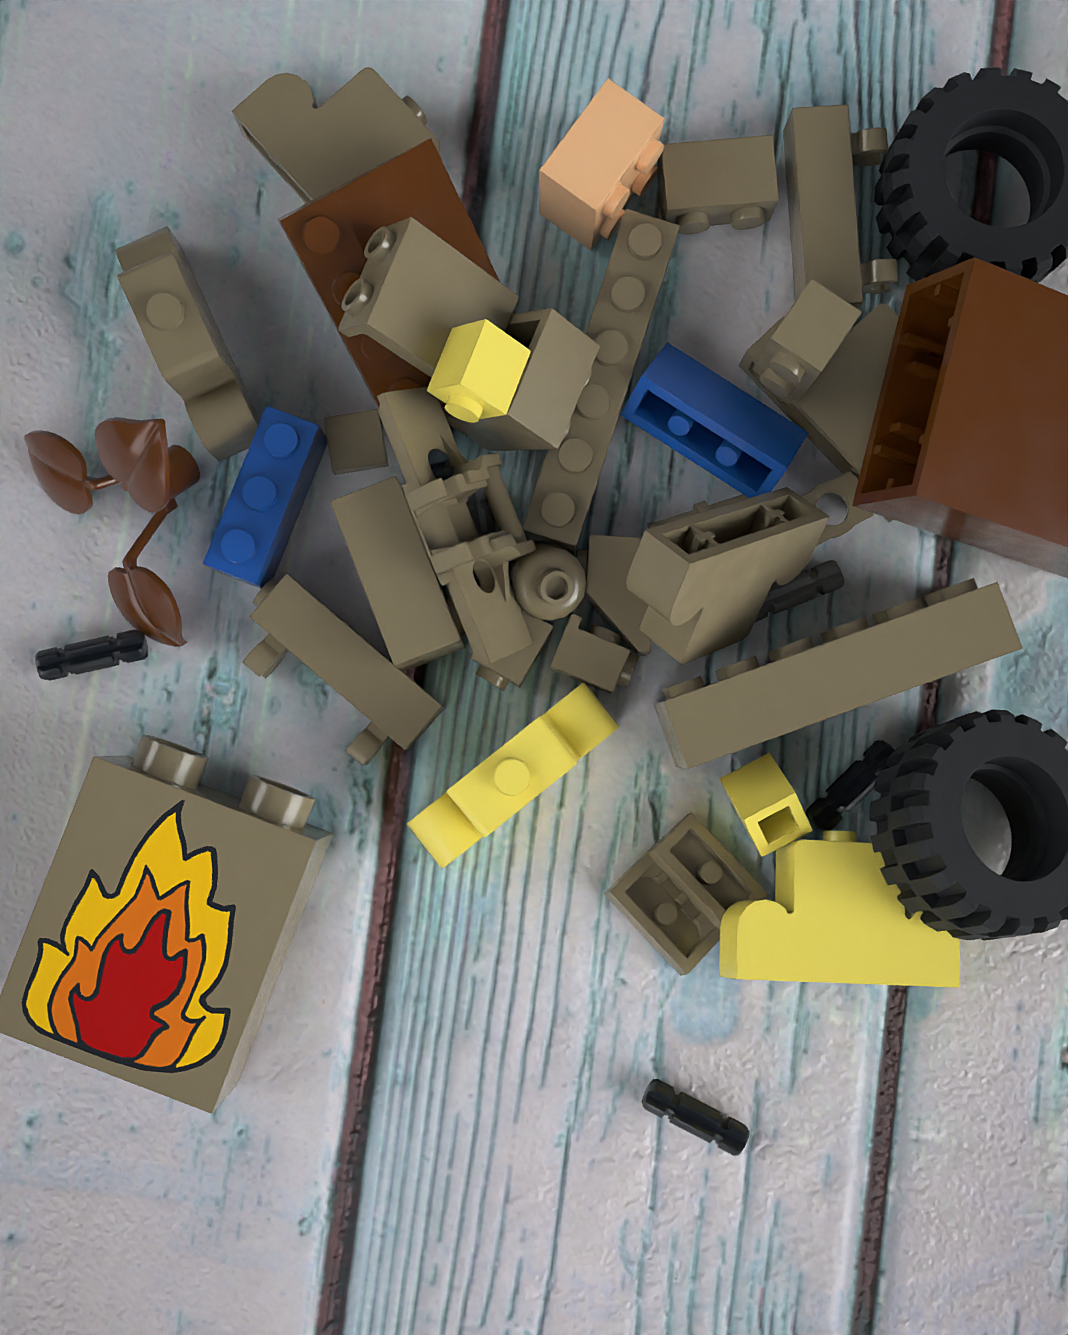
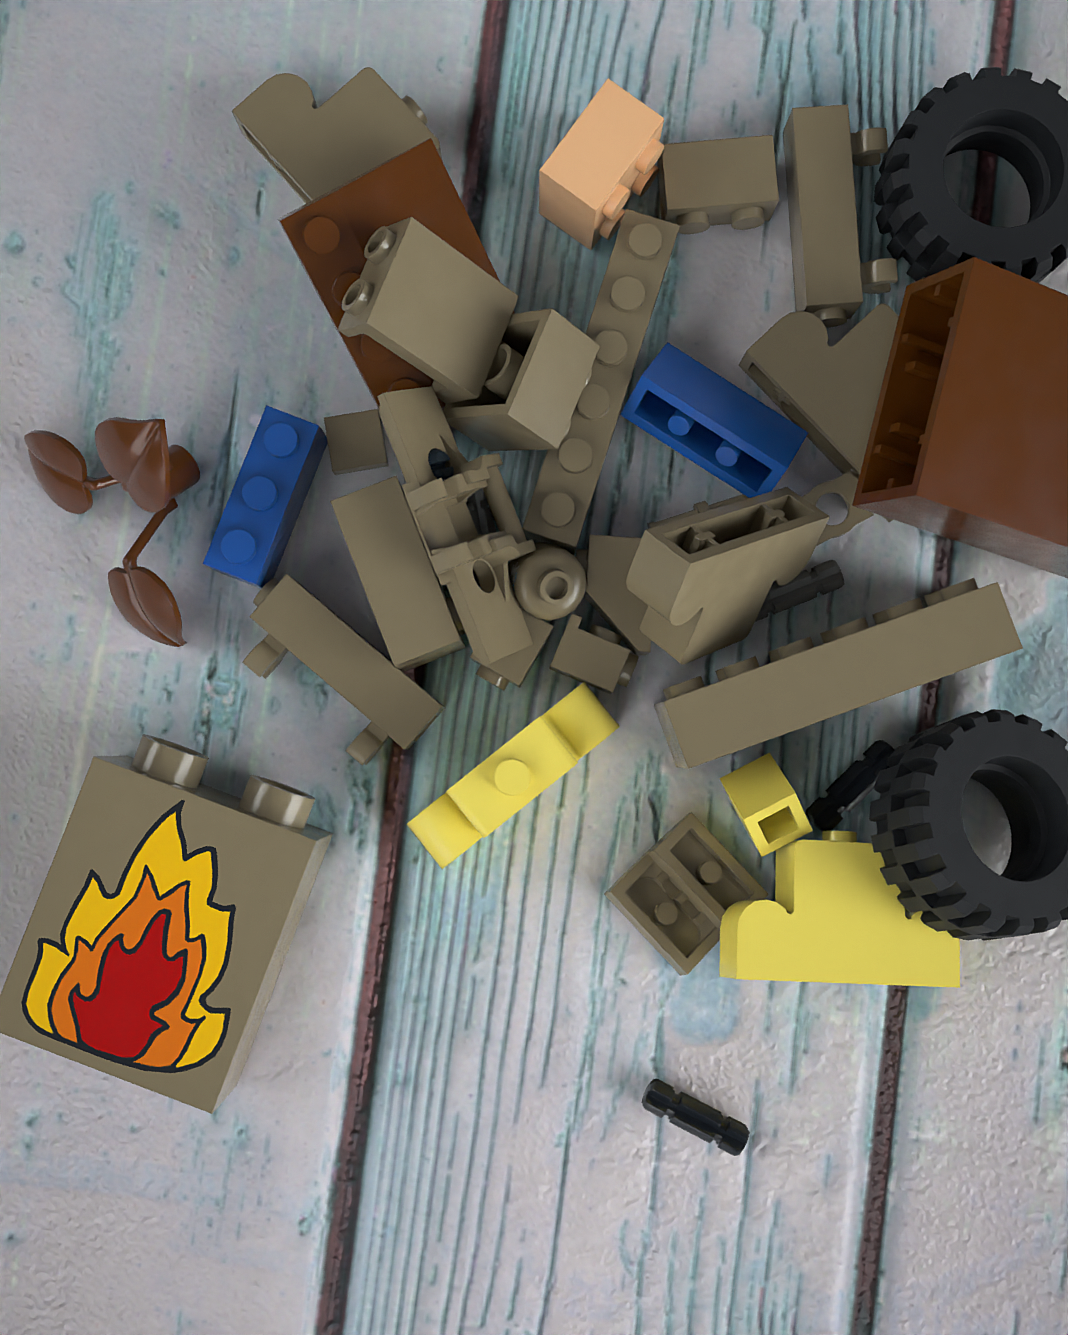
black axle [35,629,148,681] -> none
dark tan brick [115,226,260,461] -> none
light yellow brick [427,319,531,423] -> none
dark tan brick [752,278,862,401] -> none

